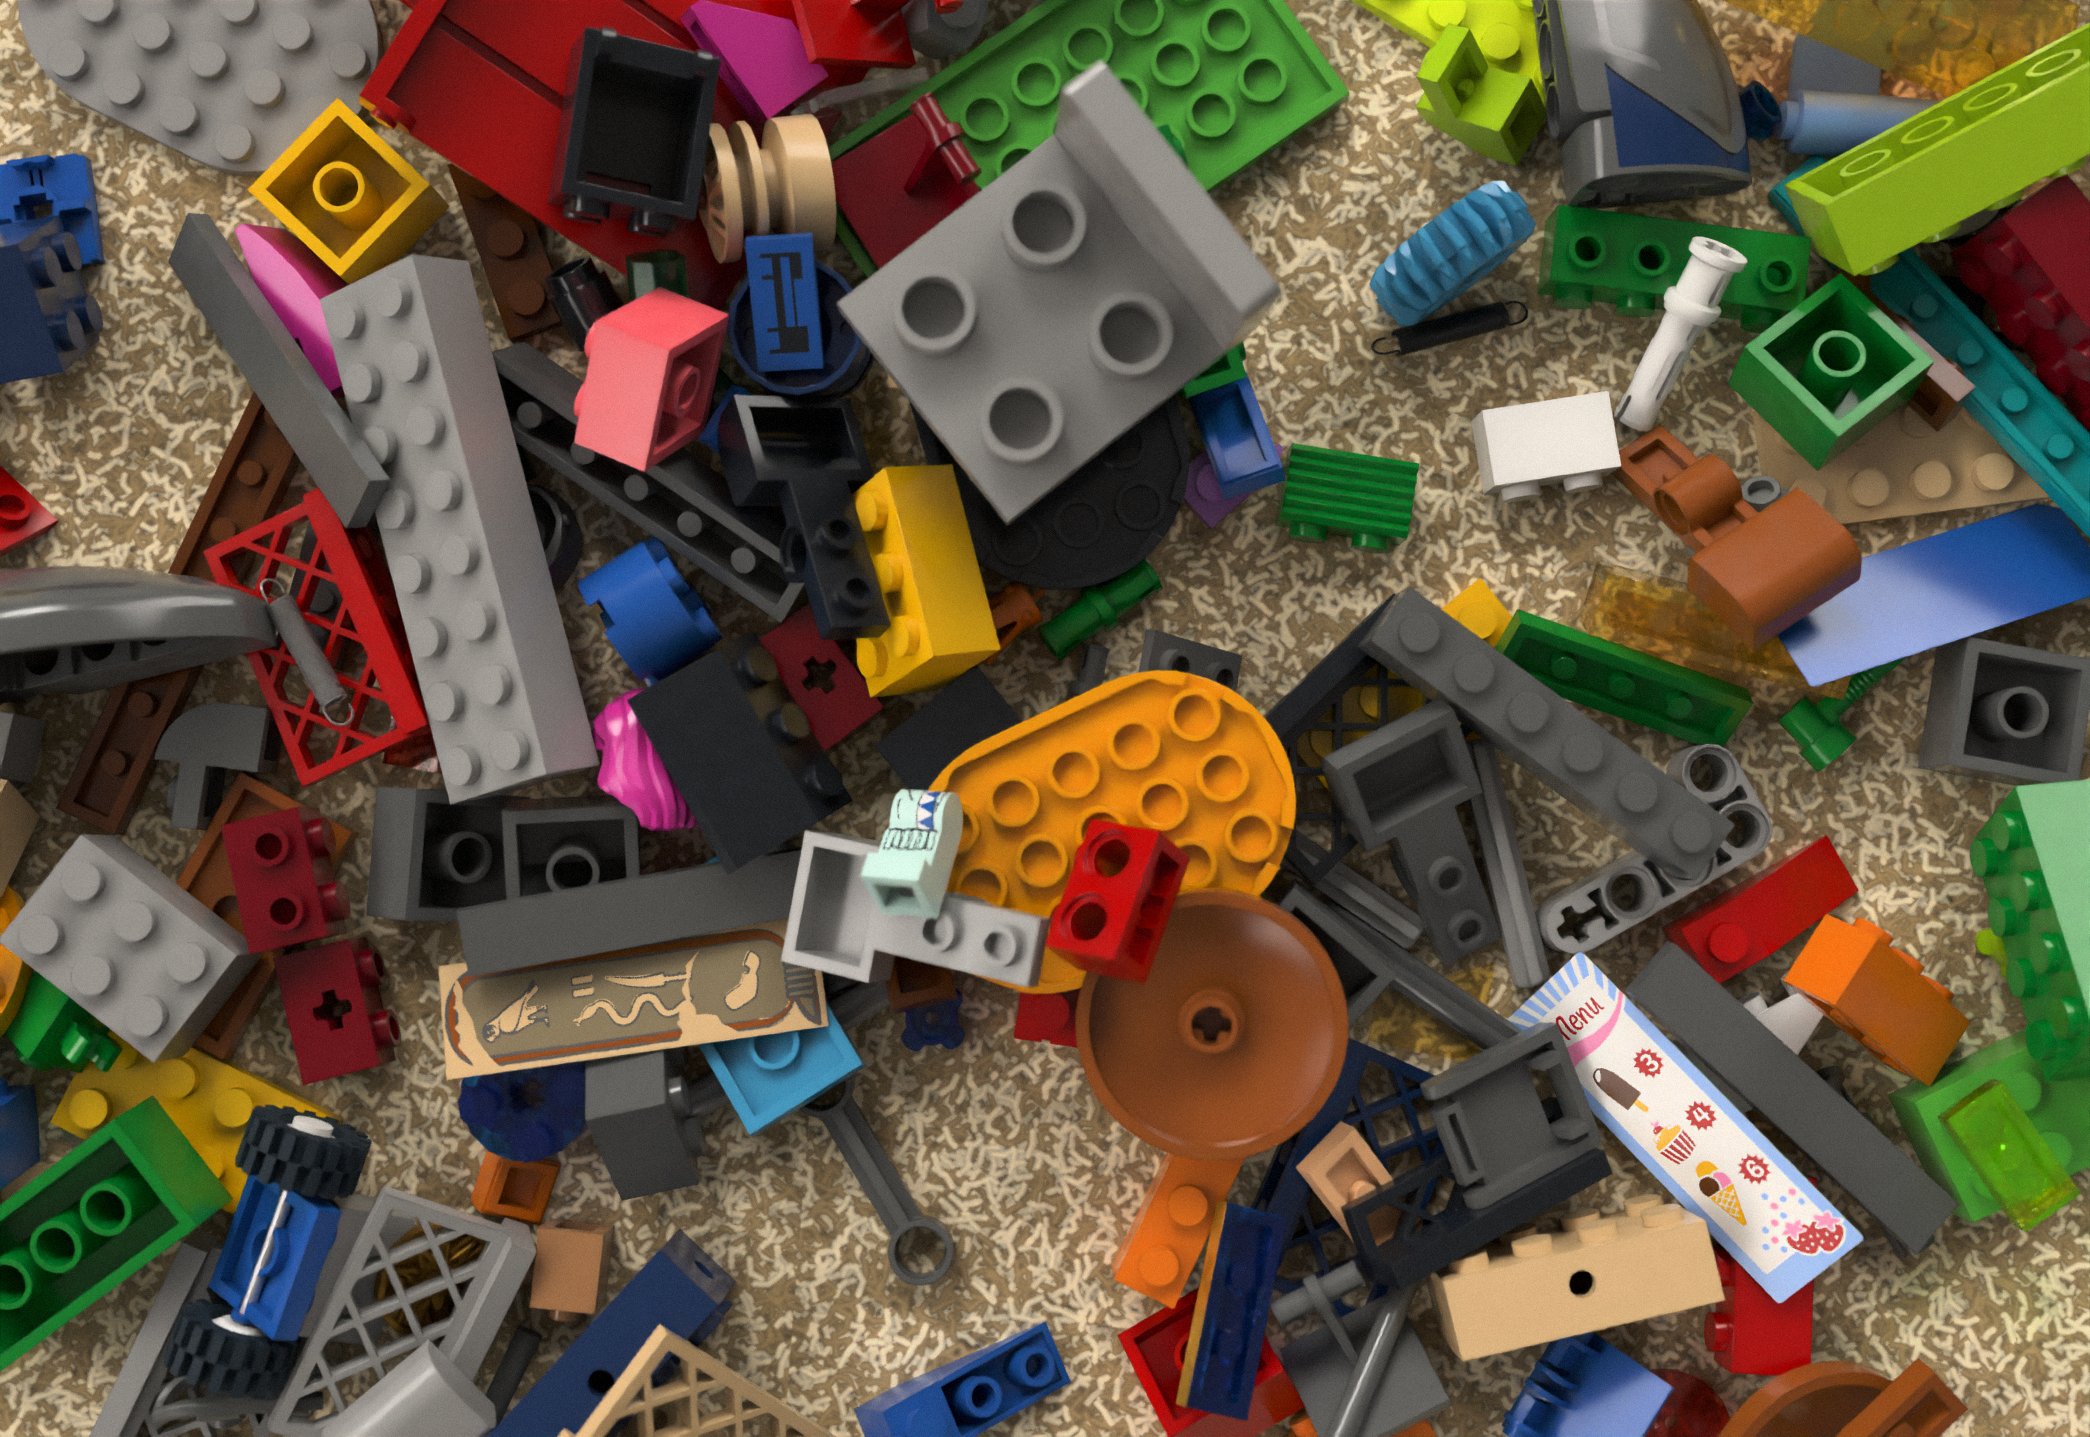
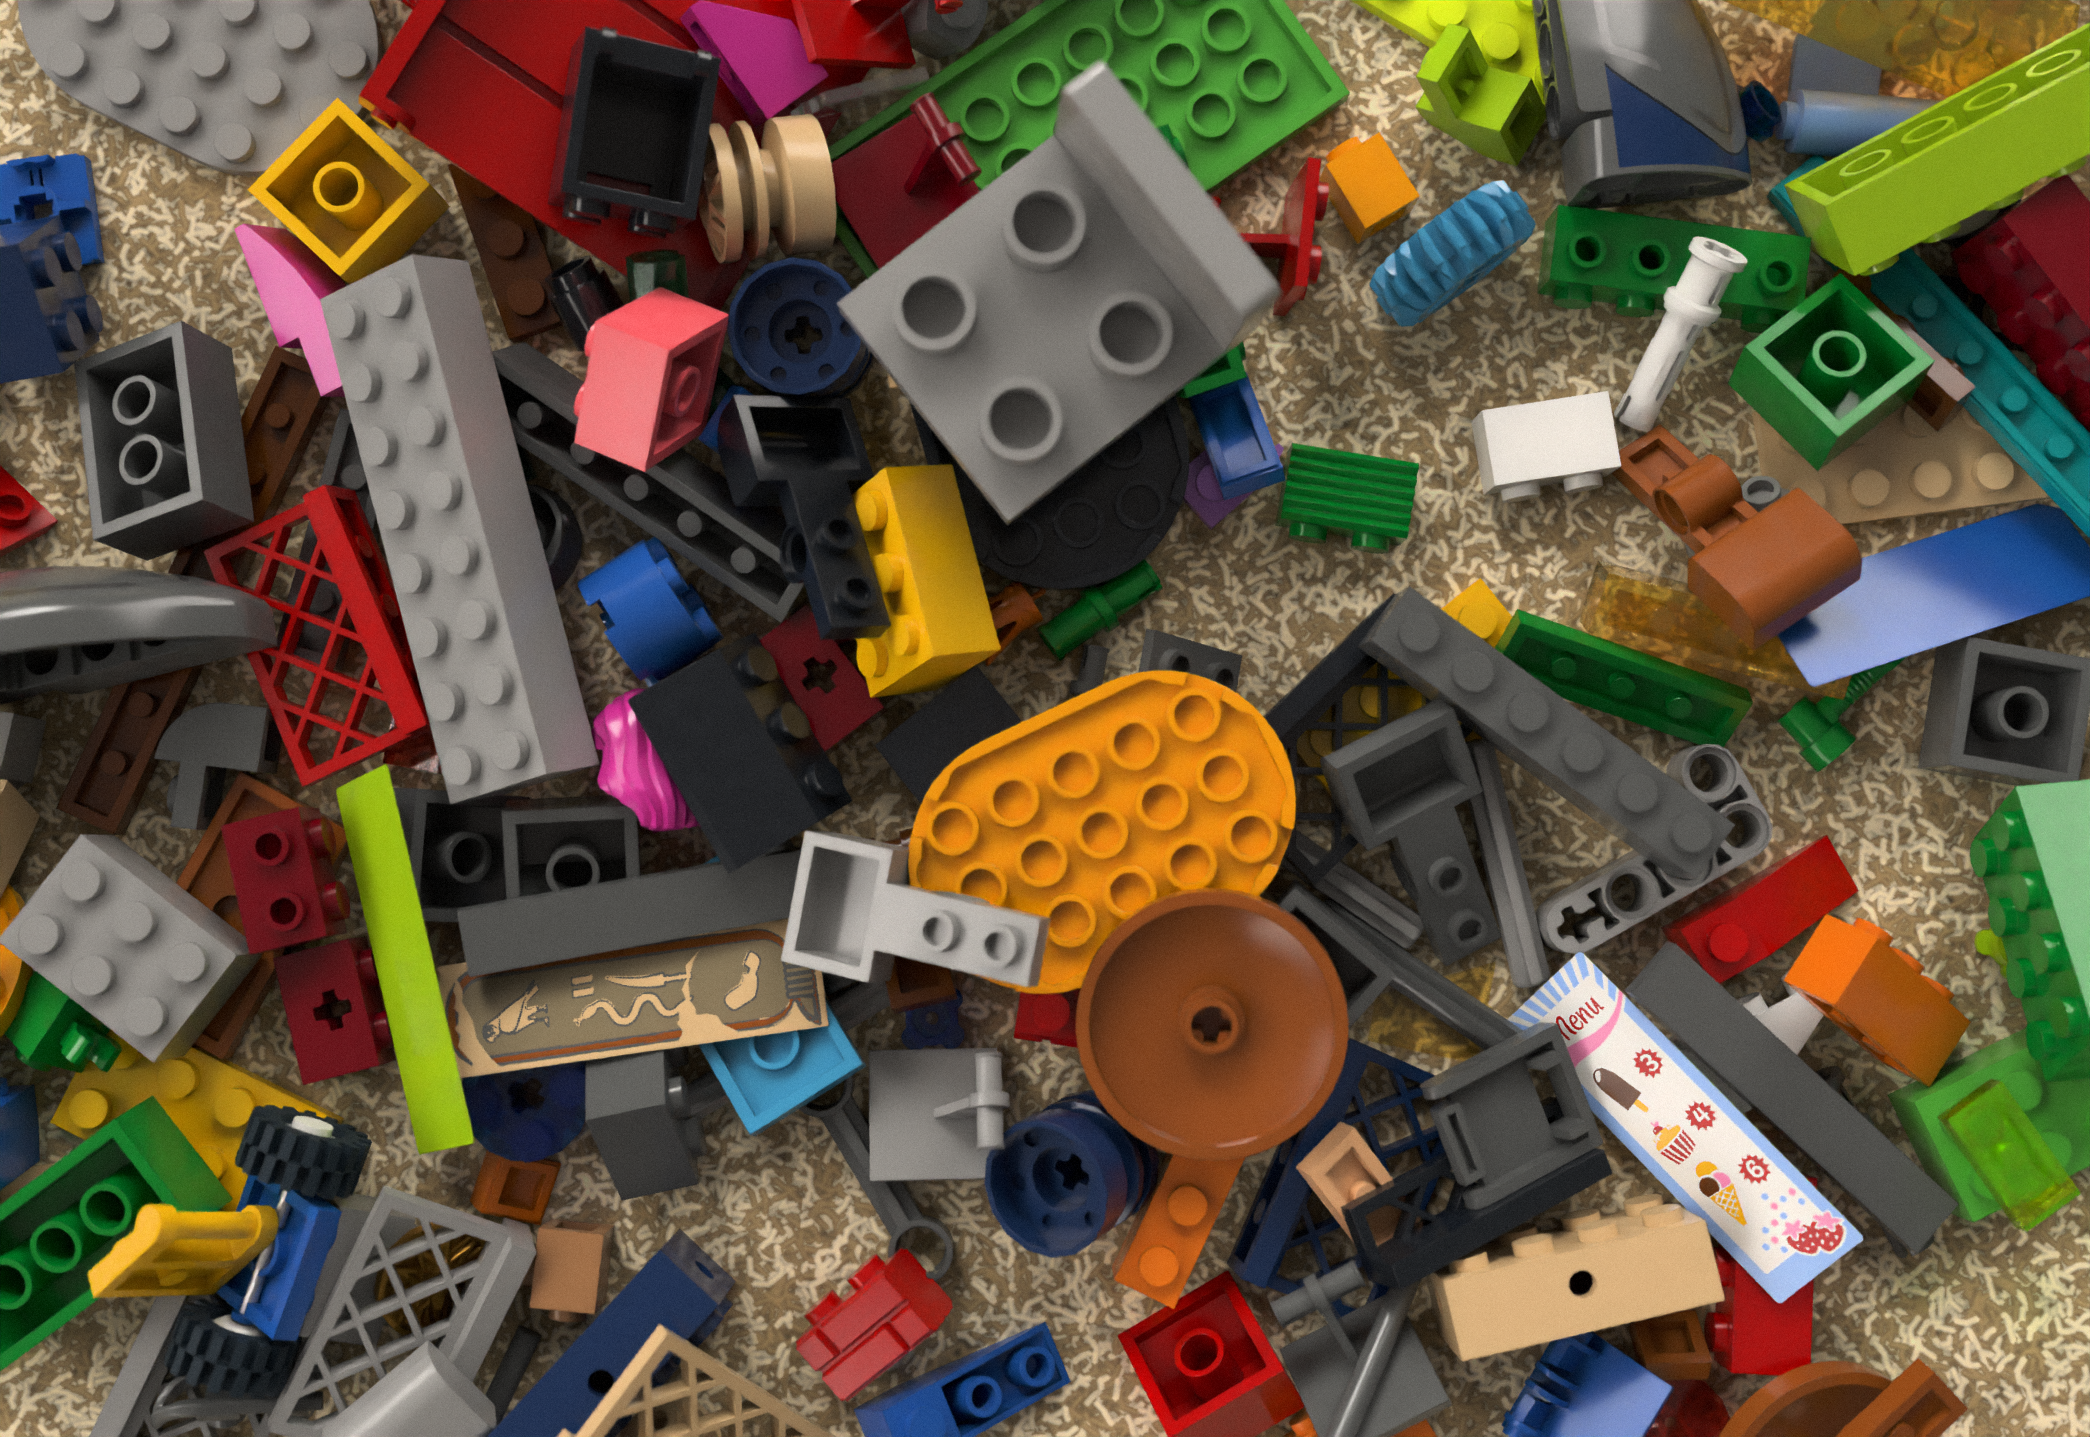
dark grey tile [168,213,390,529] -> none
light grey piece [260,578,354,726] -> none
blue tile [745,233,825,372] -> none
light aqua leg [860,789,963,919] -> none
red brick [1045,819,1190,984] -> none
clear blue plate [1176,1202,1287,1421] -> none
black piece [1371,301,1528,357] -> none
none -> dark grey brick [74,321,254,561]
none -> yellow plate [88,1204,279,1298]
none -> lime sticker [336,764,474,1155]
none -> red brick [796,1248,953,1402]
none -> light grey plate [869,1048,1010,1182]
none -> dark blue wheel [984,1090,1159,1258]
none -> red plate [1211,157,1329,316]
none -> light orange brick [1319,132,1420,244]
none -> dark orange plate [1630,1310,1712,1380]

